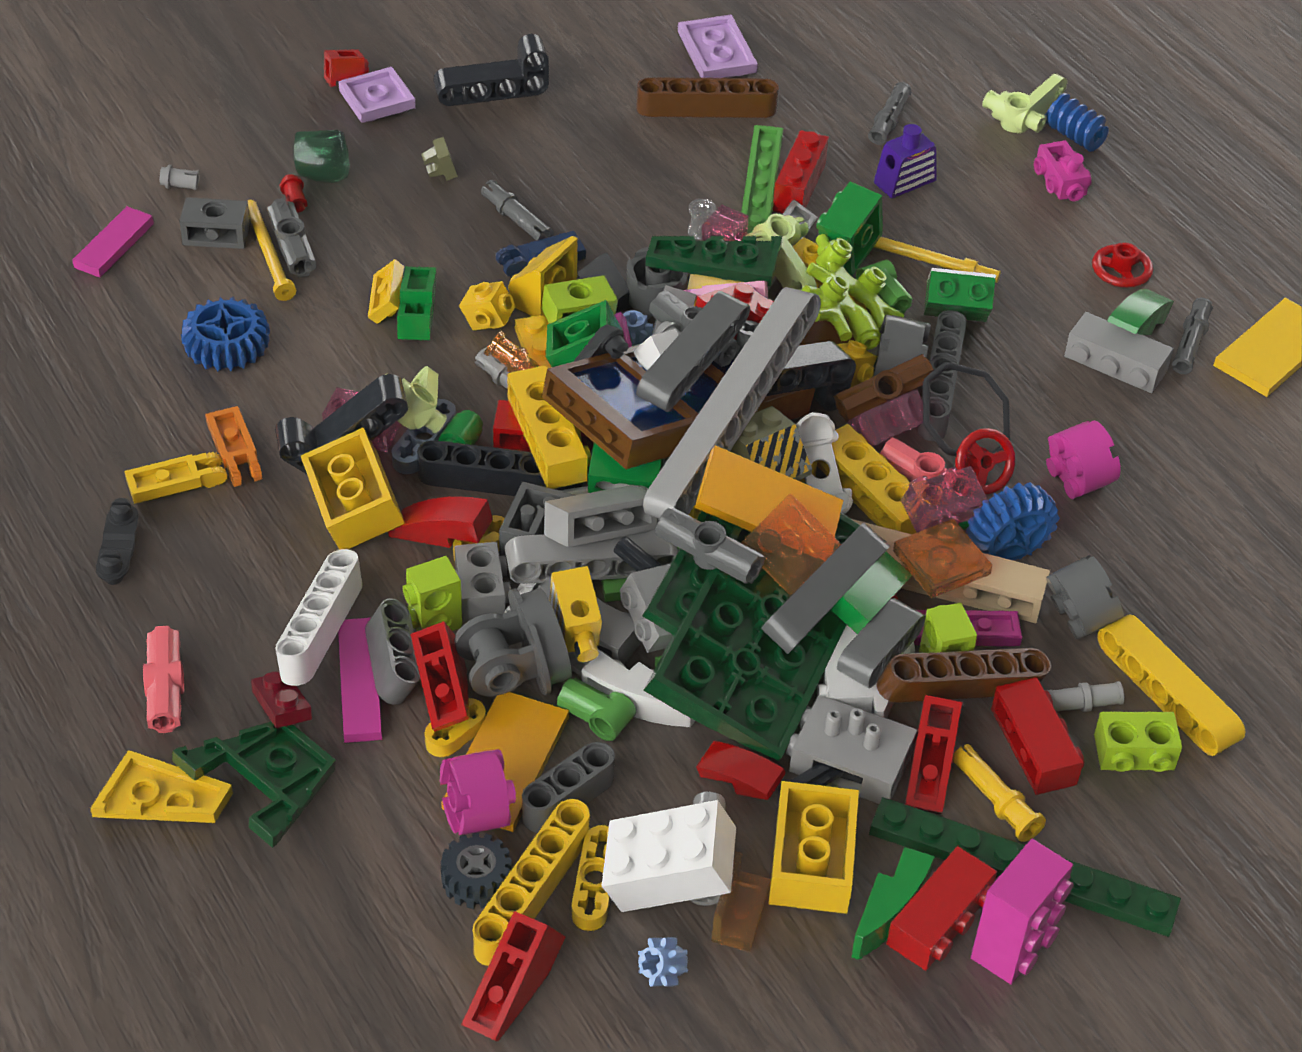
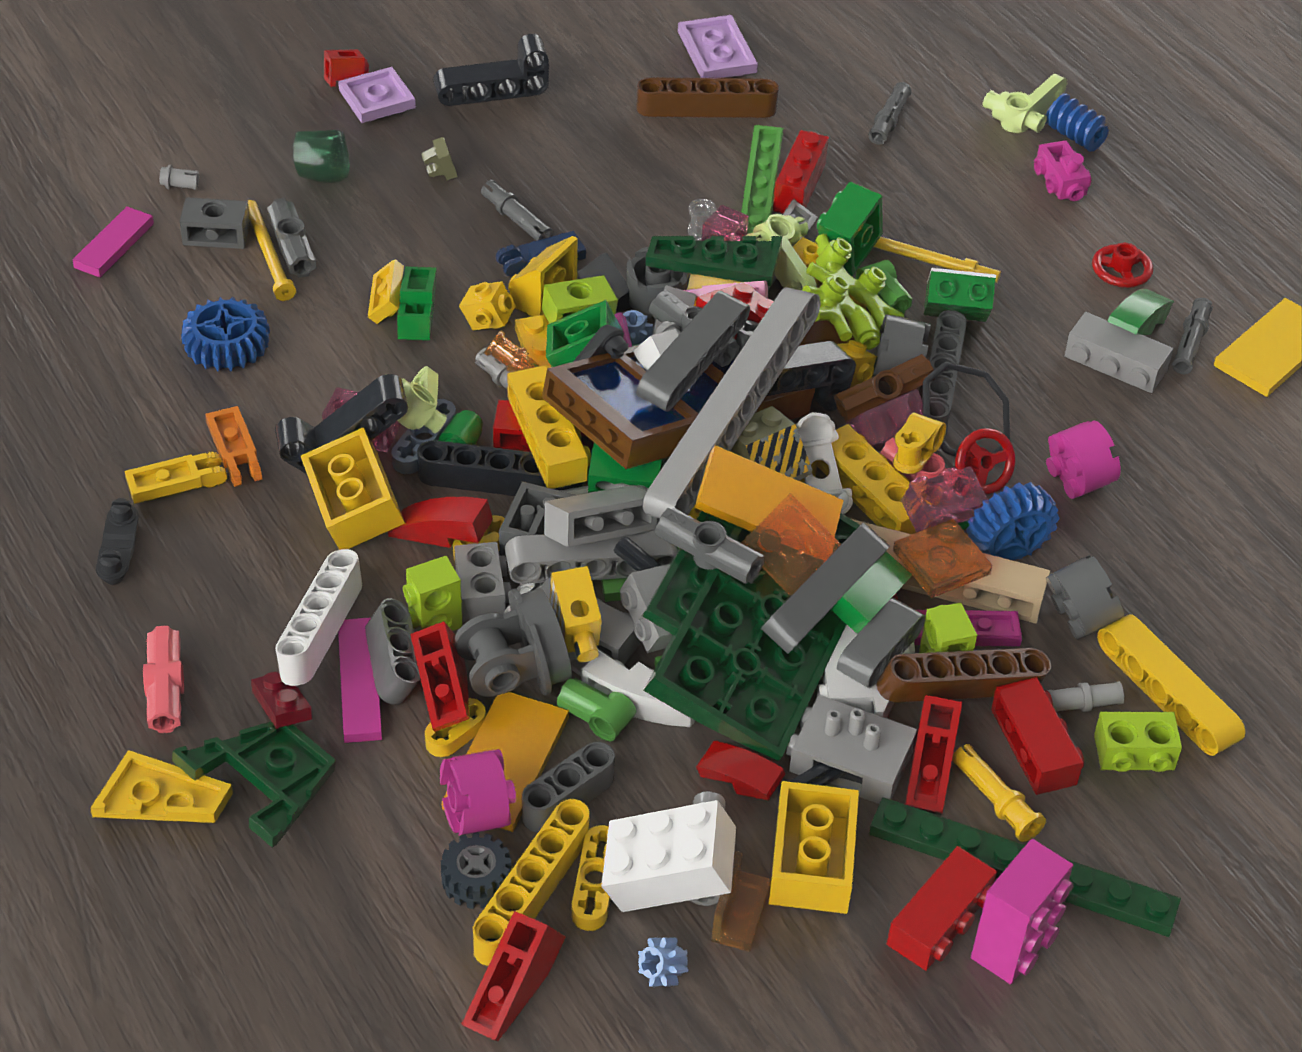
red pin [280,174,308,213] -> none
green slope [851,847,935,960] -> none
dark purple torso [874,124,937,199] -> none
none -> yellow piece [893,412,946,474]

